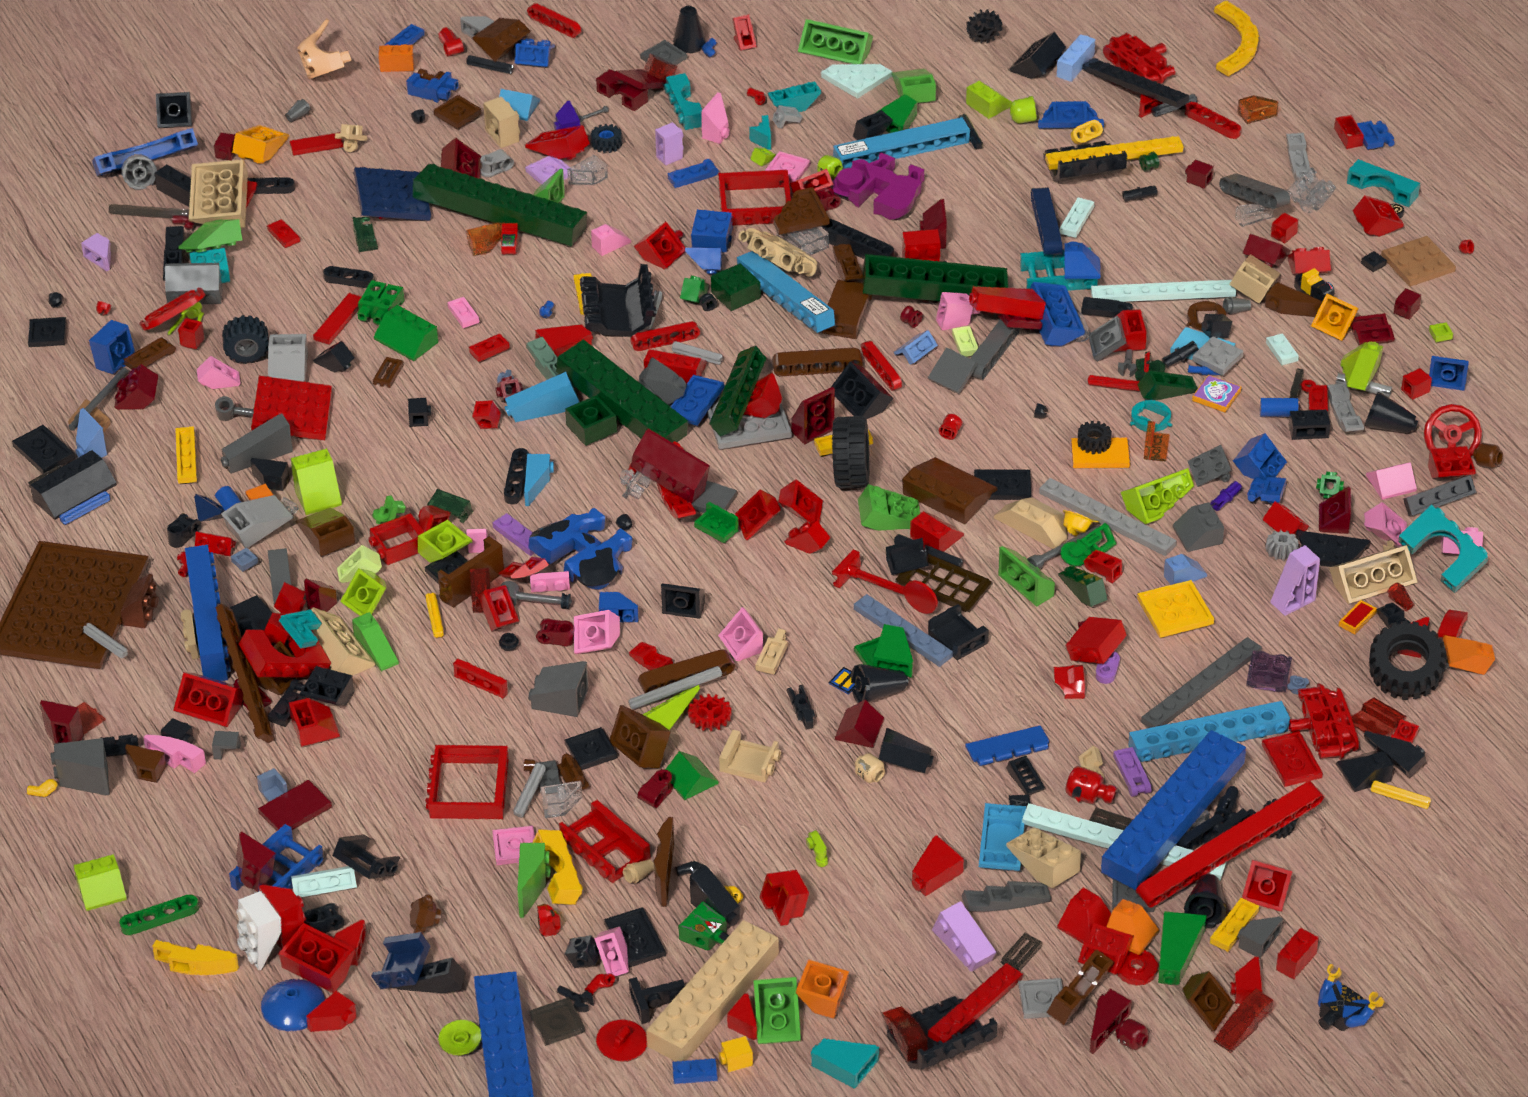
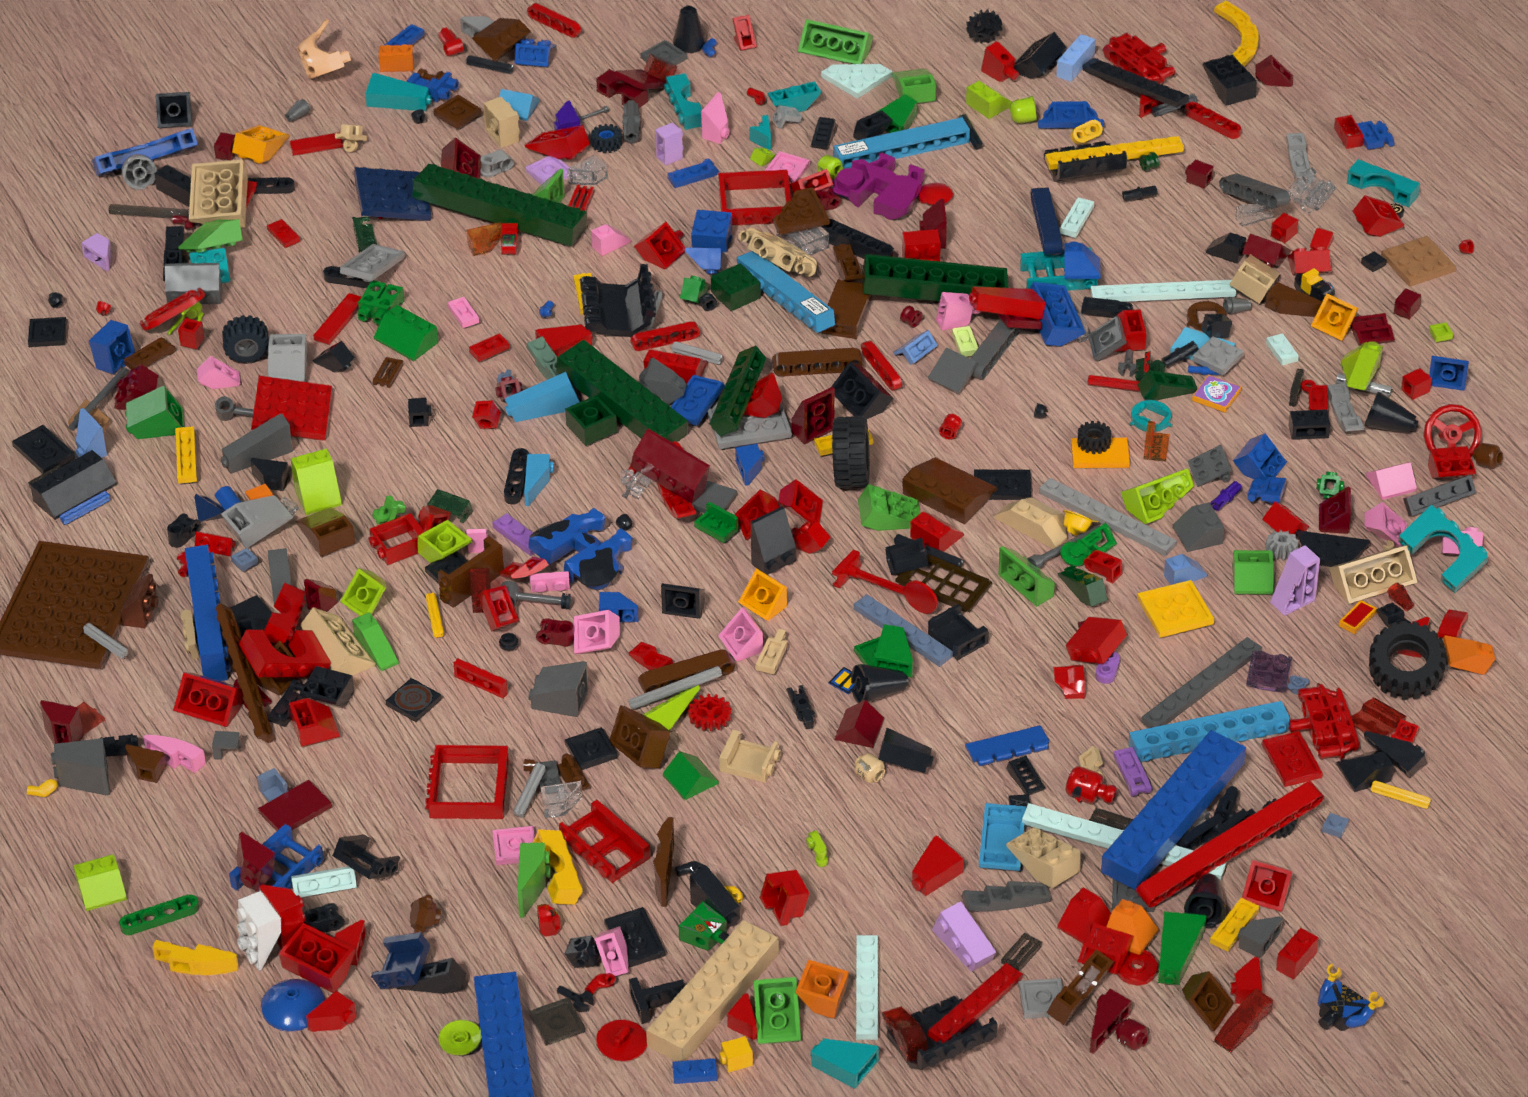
black brick [160,718,194,744] -> none
teal plate [279,609,322,648] -> none
yellowish green slope [337,545,382,583] -> none
tan cone [623,859,654,883] -> none
dark red piece [637,769,672,808] -> none
clear orange slope [1237,95,1279,124] -> none
blue brick [1259,398,1298,417] -> none
none -> green slope [125,385,185,439]
none -> light grey plate [340,244,405,282]
none -> teal slope [365,73,432,112]
none -> tile [385,678,442,722]
none -> red tile [568,185,594,211]
none -> dark grey piece [622,100,640,144]
none -> blue slope [735,444,765,486]
none -> light orange slope [738,568,787,621]
none -> black slope [751,506,796,575]
none -> black slope [811,117,836,150]
none -> light aqua plate [856,935,878,1040]
none -> red dish [919,183,953,205]
none -> red torso [981,41,1019,82]
none -> black slope [1202,54,1257,106]
none -> black slope [1205,232,1247,264]
none -> bright green slope [1232,550,1274,594]
none -> dark red slope [1255,55,1293,87]
none -> red slope [1310,228,1333,250]
none -> sand blue plate [1322,813,1349,838]

